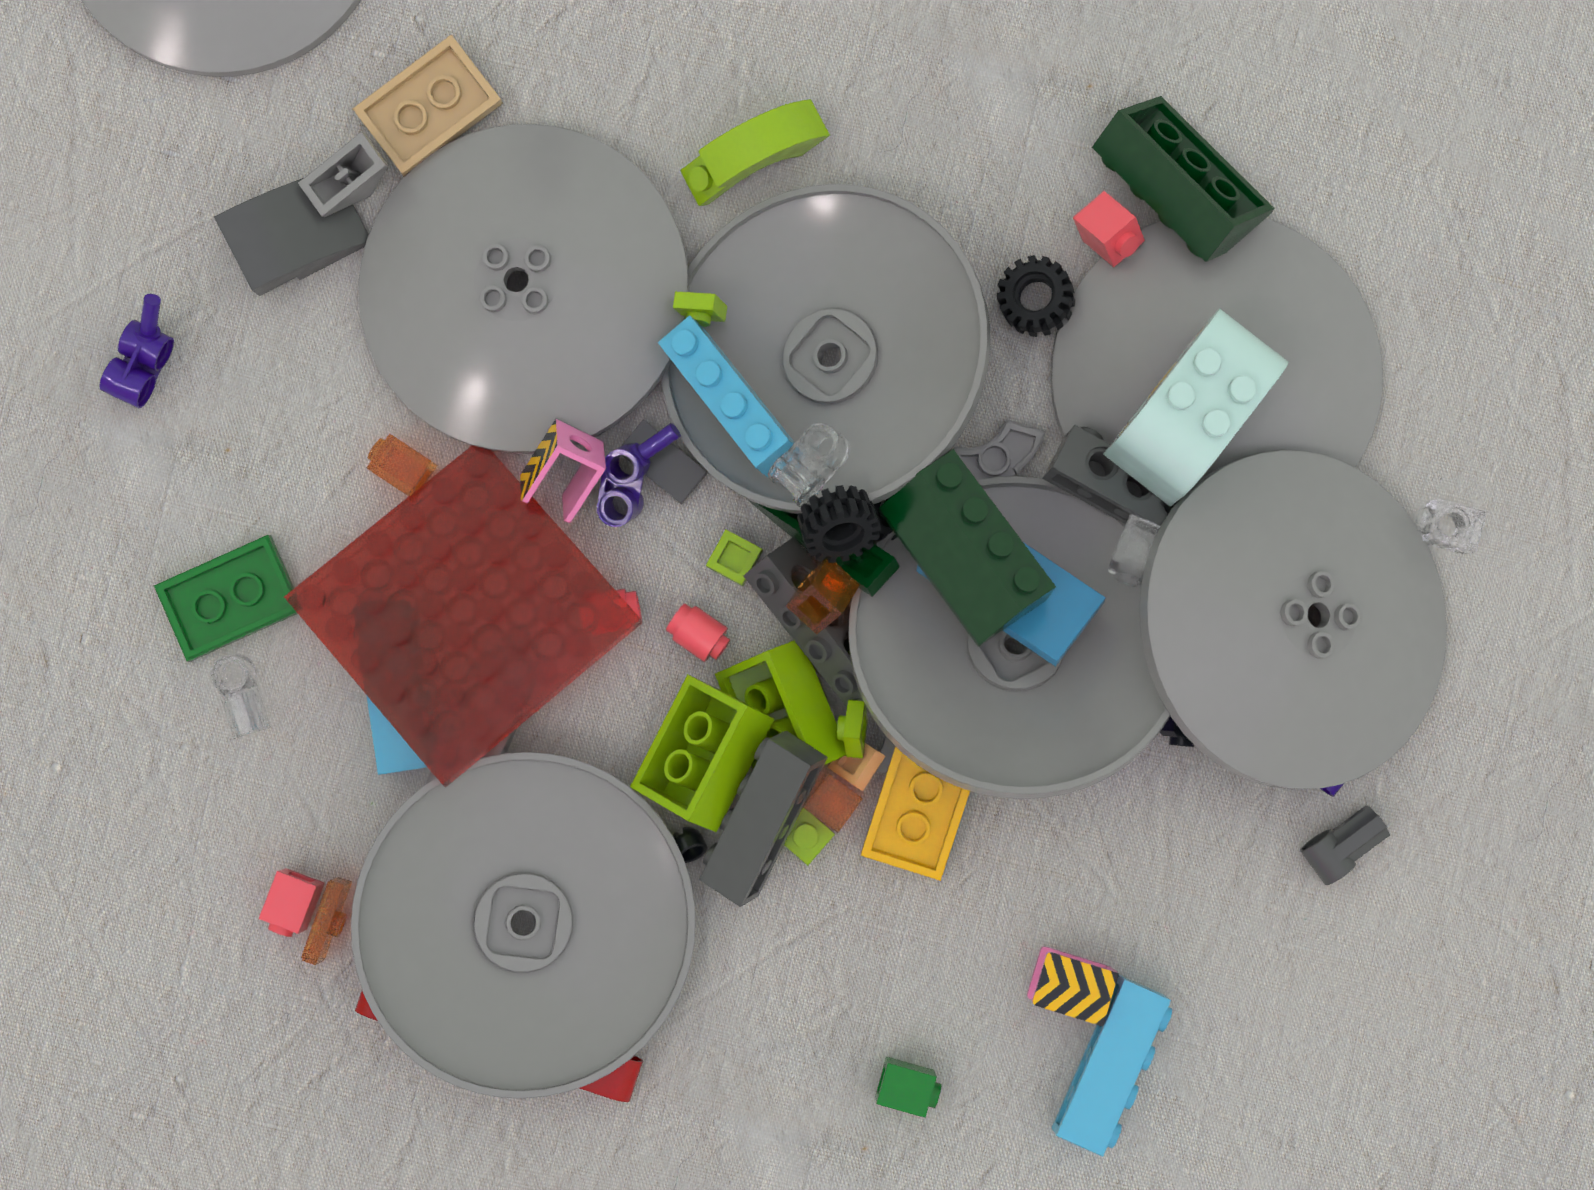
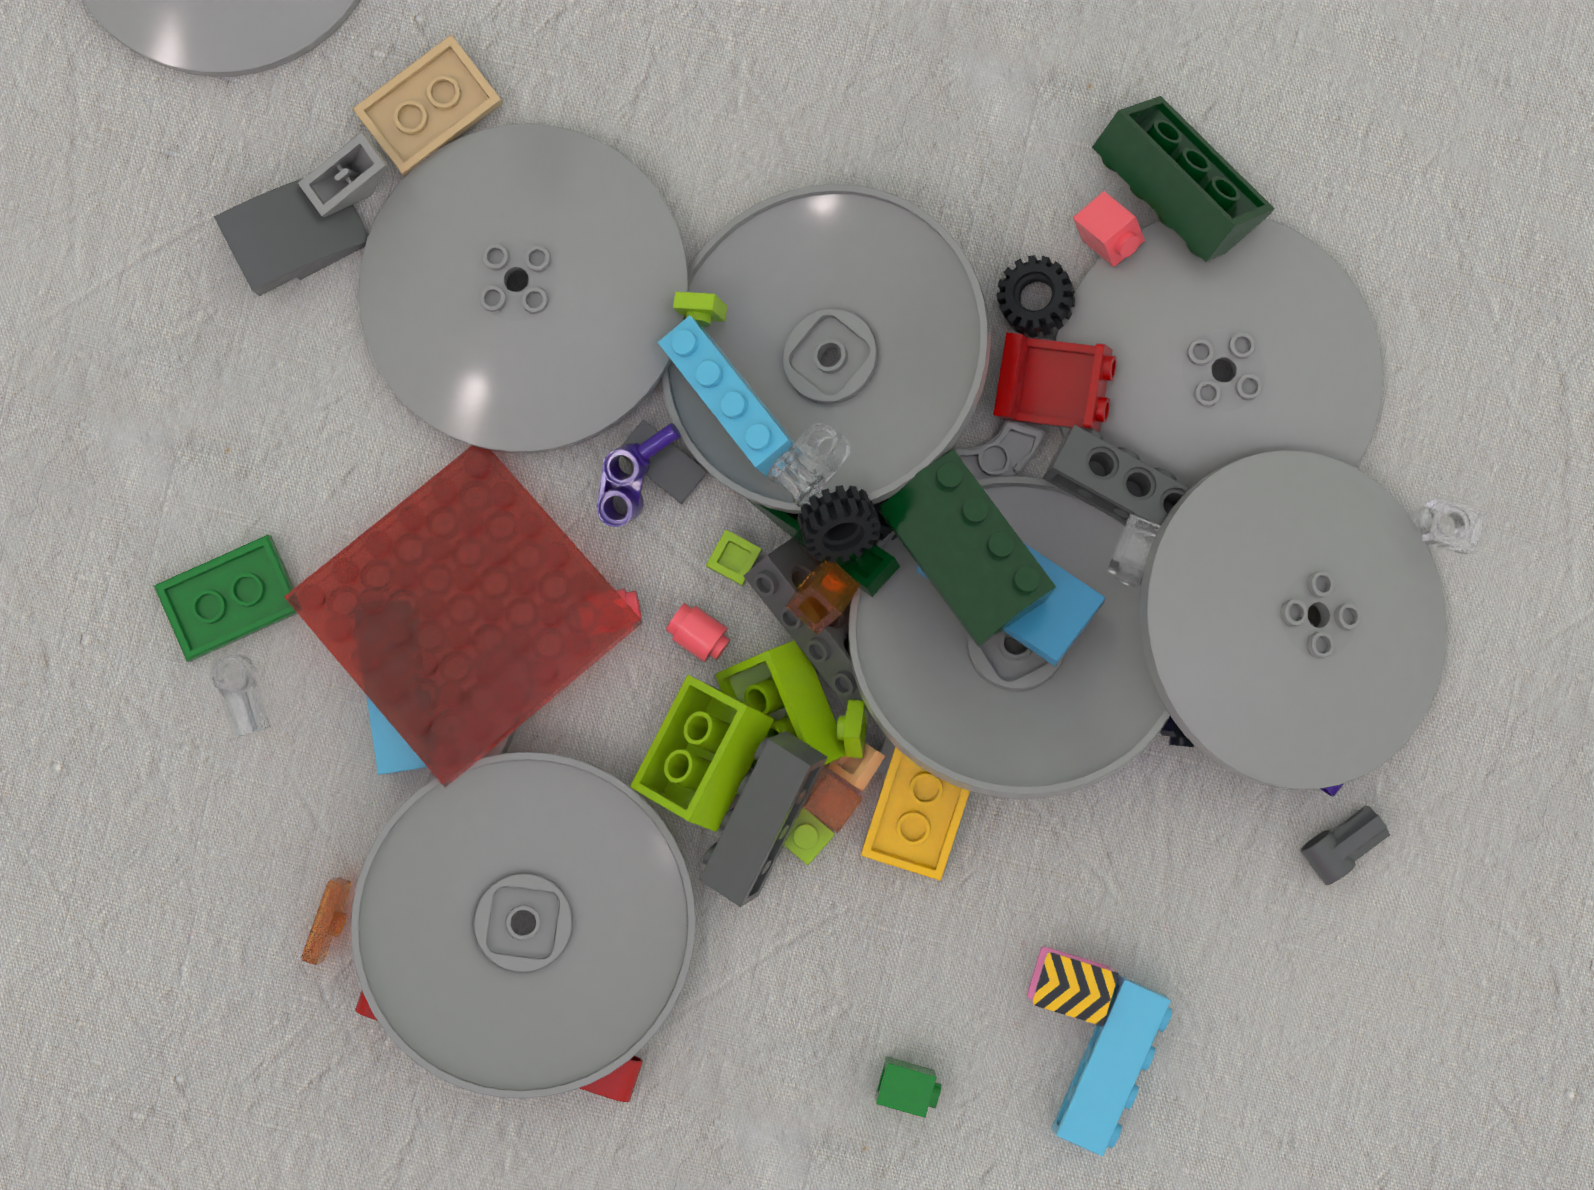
dark purple beam [99,294,174,409] -> none
coral brick [259,868,325,937] -> none
clear orange brick [366,433,438,499] -> none
bright pink piece [520,419,606,523] -> none
black hinge [673,827,708,863] -> none
lime arch [680,99,830,206] -> none
light aqua brick [1103,308,1289,506] -> none
none -> red panel [993,332,1117,432]

